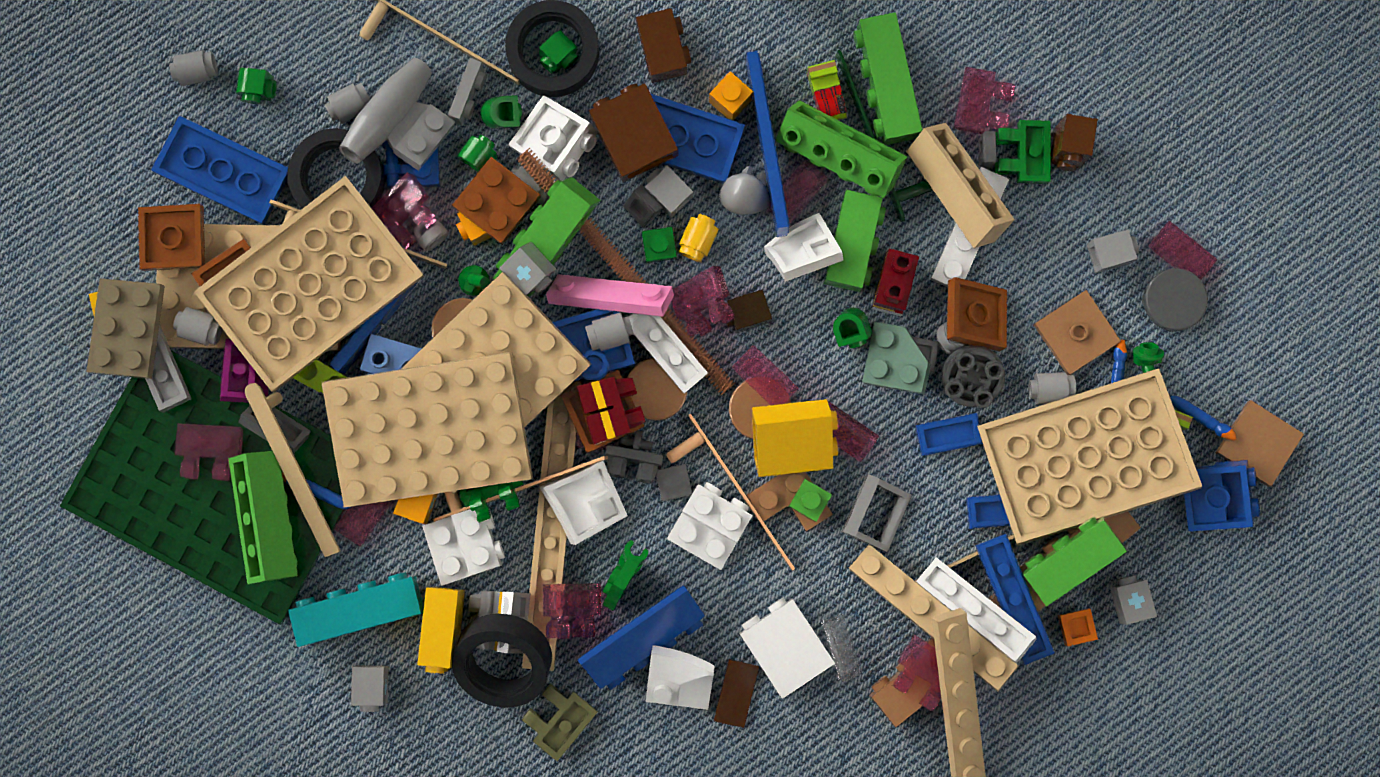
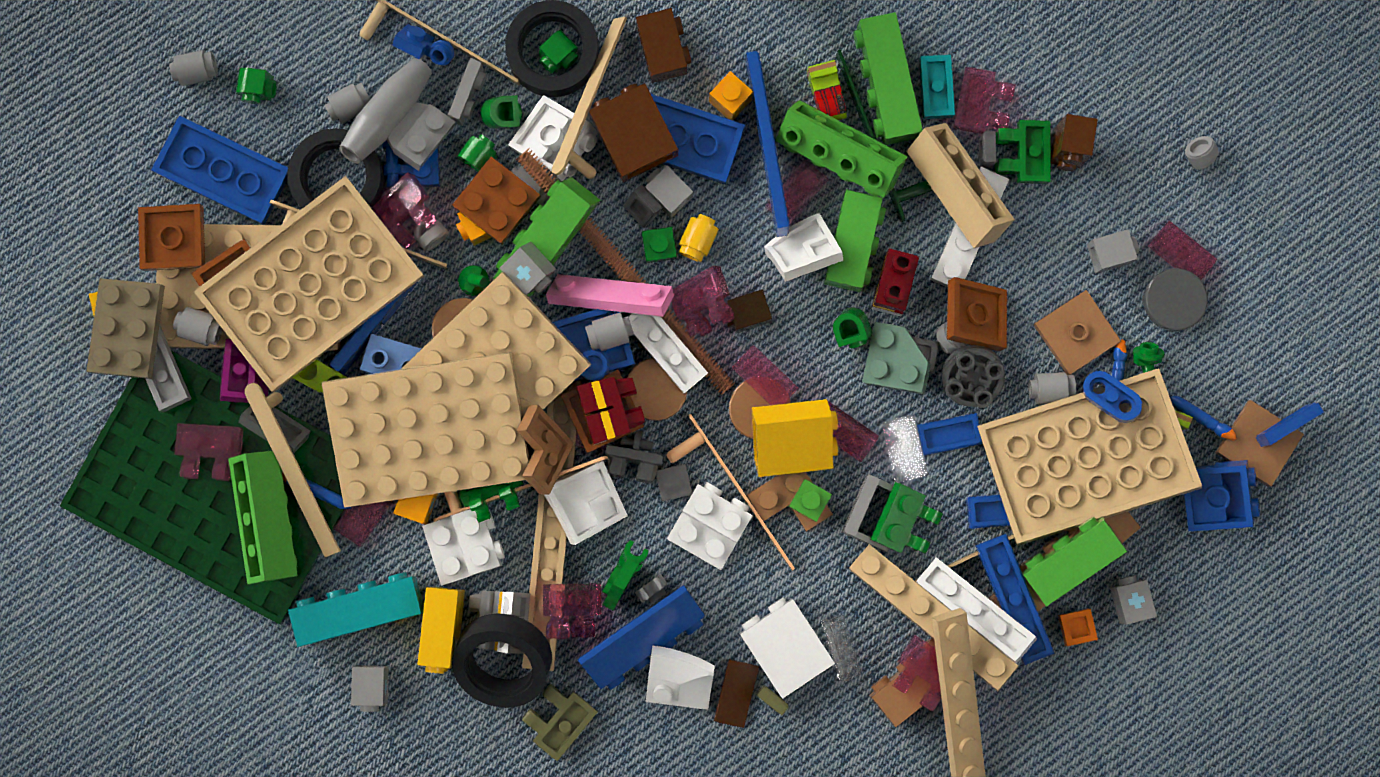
light grey piece [720,166,771,215] -> none
none -> blue plate [392,24,454,65]
none -> medium nougat plate [517,405,574,495]
none -> tan piece [552,17,627,179]
none -> light grey plate [635,574,668,604]
none -> olive tile [756,685,788,716]
none -> green plate [870,482,943,554]
none -> clear slope [881,415,928,483]
none -> teal plate [919,55,955,119]
none -> blue plate [1083,371,1142,423]
none -> light grey tile [1185,136,1218,170]
none -> blue tile [1256,403,1324,447]

